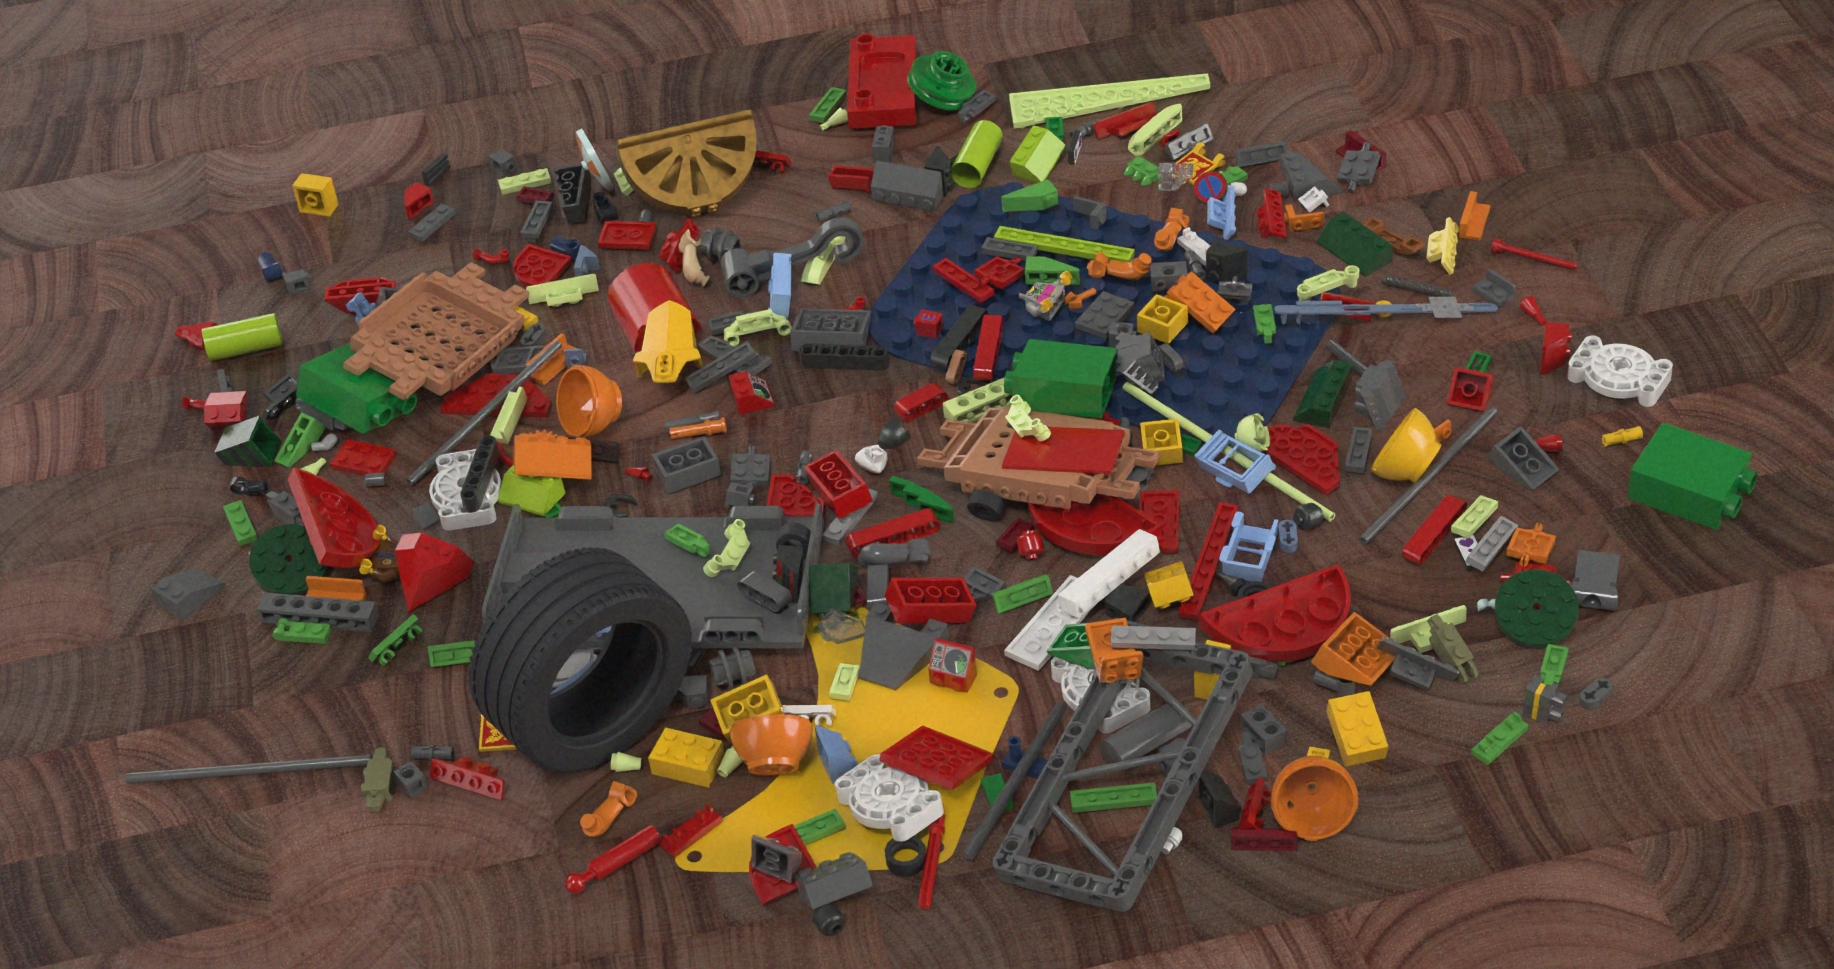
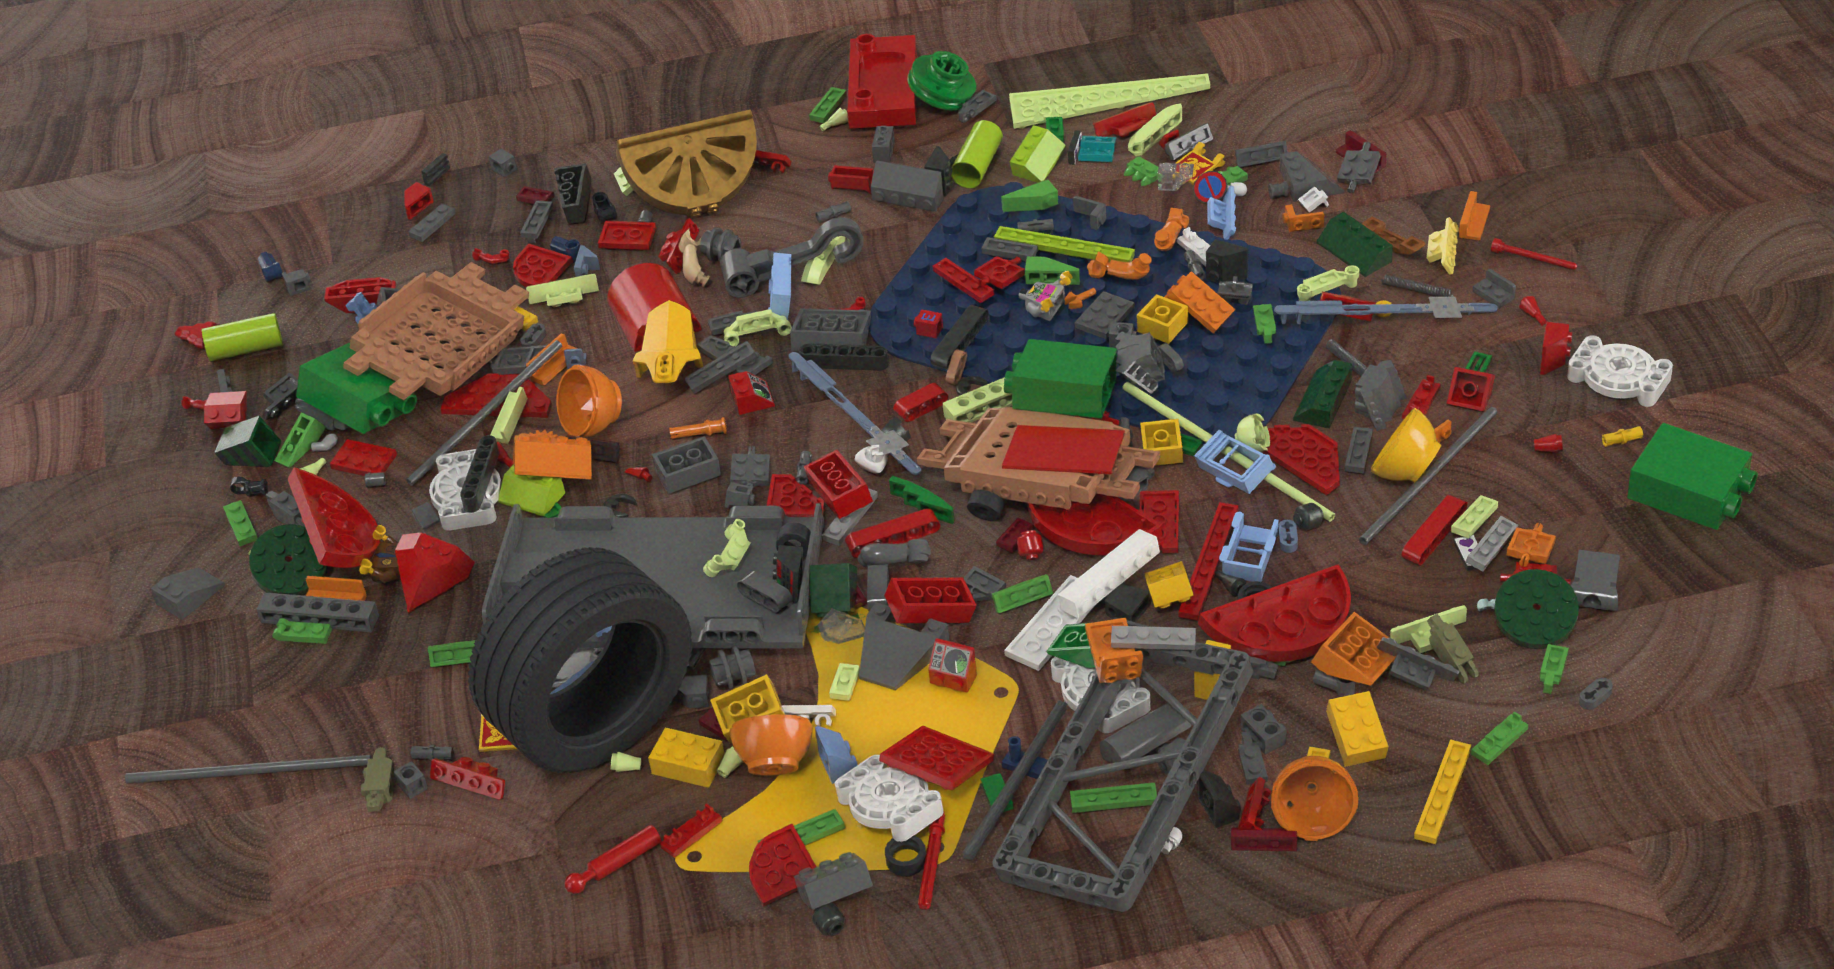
yellow brick [292,173,338,217] -> none
bright green plate [368,614,422,666] -> none
yellowish green plate [498,168,551,195] -> none
light aqua dish [576,128,615,191] -> none
orange piece [580,781,637,838] -> none
bright green hinge [664,524,711,557] -> none
dark grey axle [665,410,720,432] -> none
dark grey slope [751,835,802,883] -> none
red beam [973,315,1003,380] -> none
yellowish green plate [1005,395,1051,441] -> none
dark grey pin [1069,117,1101,139] -> none
dark grey brick [1150,261,1188,291] -> none
red bracket [1256,188,1287,239] -> none
dark grey slope [1486,426,1560,491] -> none
flat silver hips [1522,675,1567,724] -> none
none -> sand blue piece [789,352,921,475]
none -> dark grey pin [1017,218,1054,232]
none -> teal slope [1078,136,1116,162]
none -> red plate [1402,375,1441,419]
none -> yellow plate [1414,740,1471,844]

